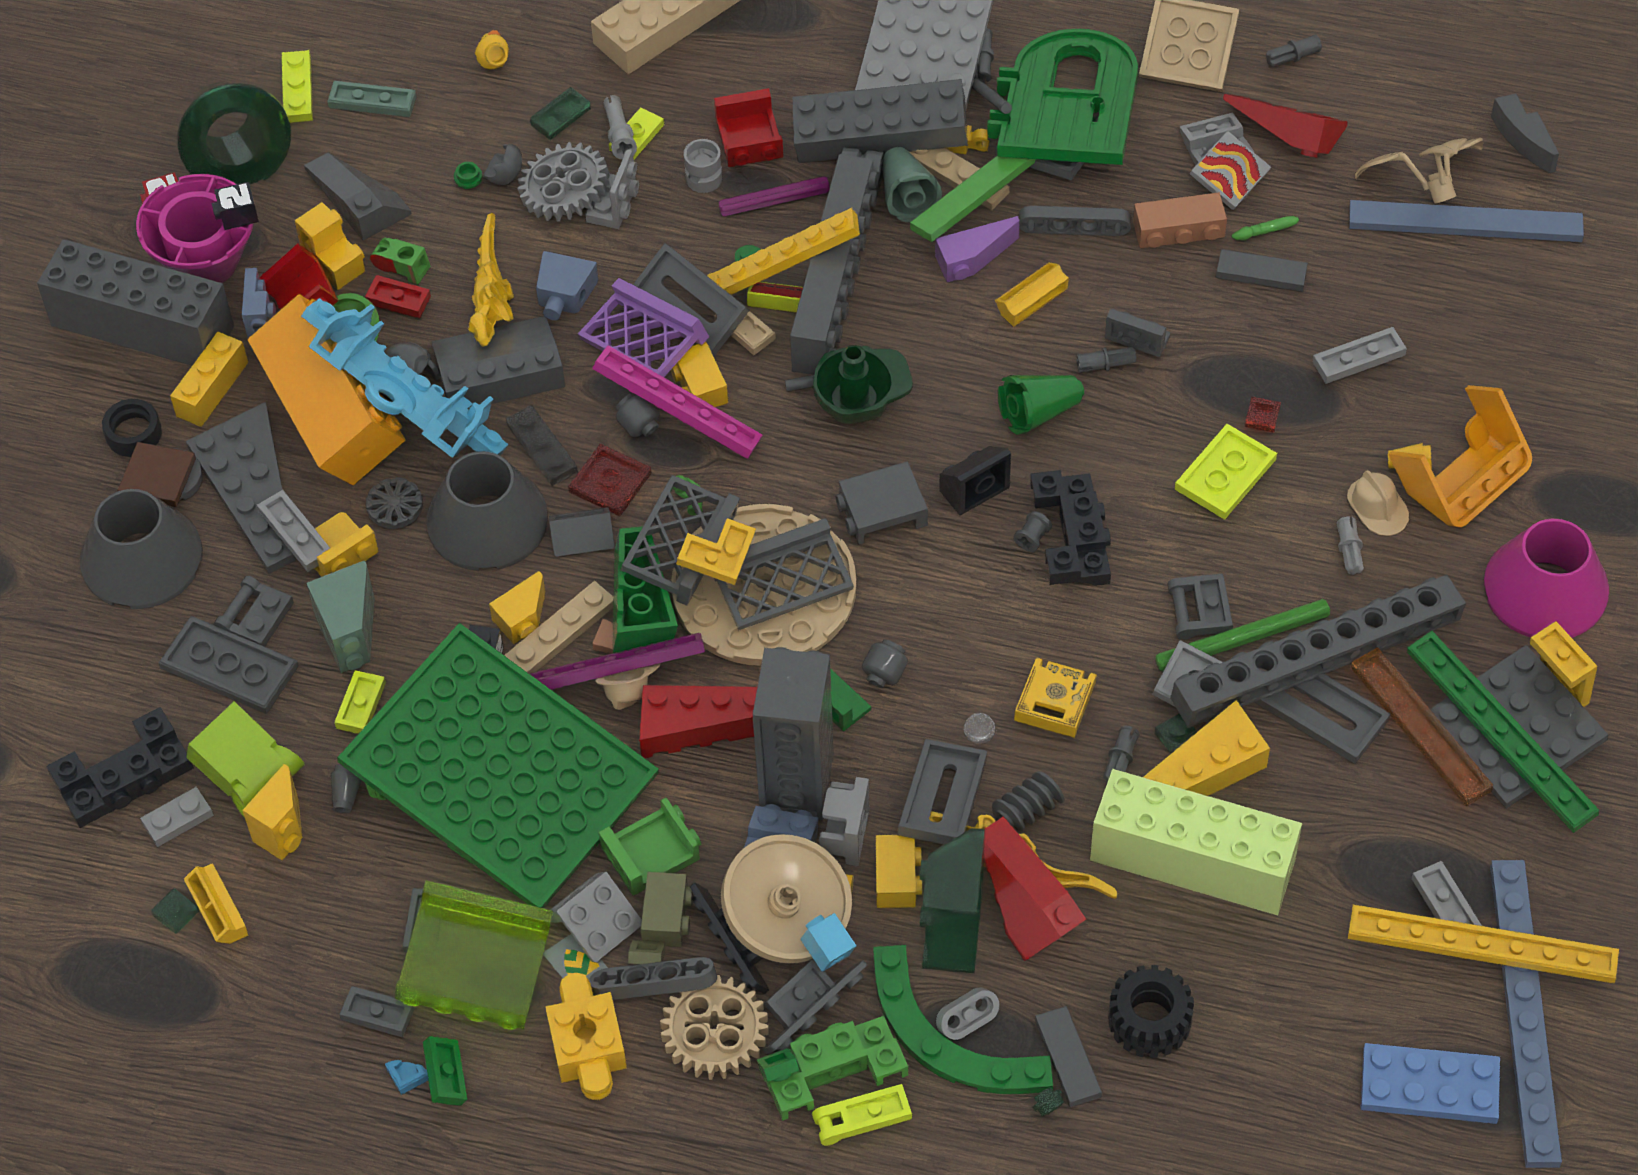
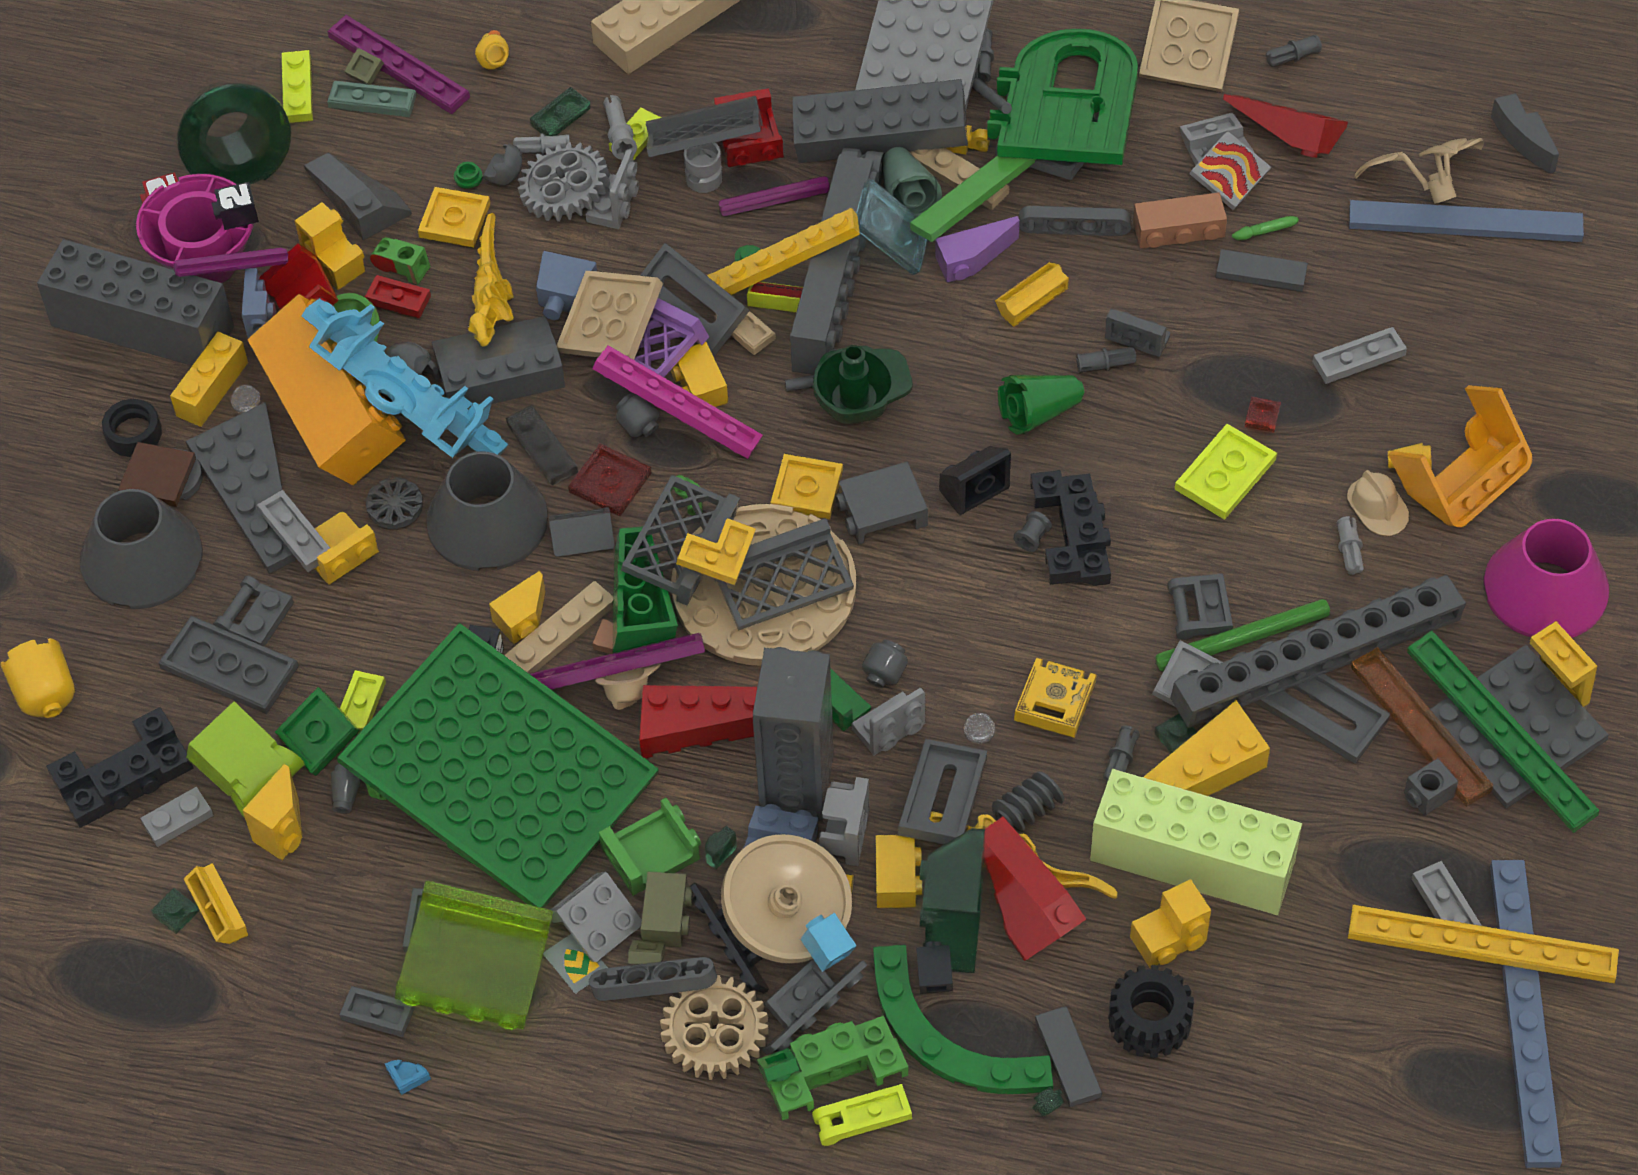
sand green slope [306,560,375,673] -> none
green plate [423,1036,468,1106] -> none
yellow brick [545,973,627,1100] -> none
light grey plate [936,987,999,1040] -> none
medium blue plate [1361,1043,1500,1124] -> none
none -> yellow cylinder [0,638,75,718]
none -> magenta axle [174,248,288,277]
none -> clear plate [231,385,261,413]
none -> green tile [275,687,360,776]
none -> magenta tile [327,15,470,114]
none -> olive plate [344,48,384,85]
none -> yellow plate [418,187,490,248]
none -> light grey axle [513,133,569,156]
none -> tan plate [557,271,663,360]
none -> dark grey fence [646,96,763,157]
none -> clear green plate [705,826,737,870]
none -> yellow plate [771,454,843,519]
none -> light grey bracket [852,688,925,756]
none -> clear light blue tile [856,179,928,275]
none -> black brick [916,941,953,994]
none -> yellow brick [1130,879,1211,968]
none -> dark grey brick [1404,758,1458,816]

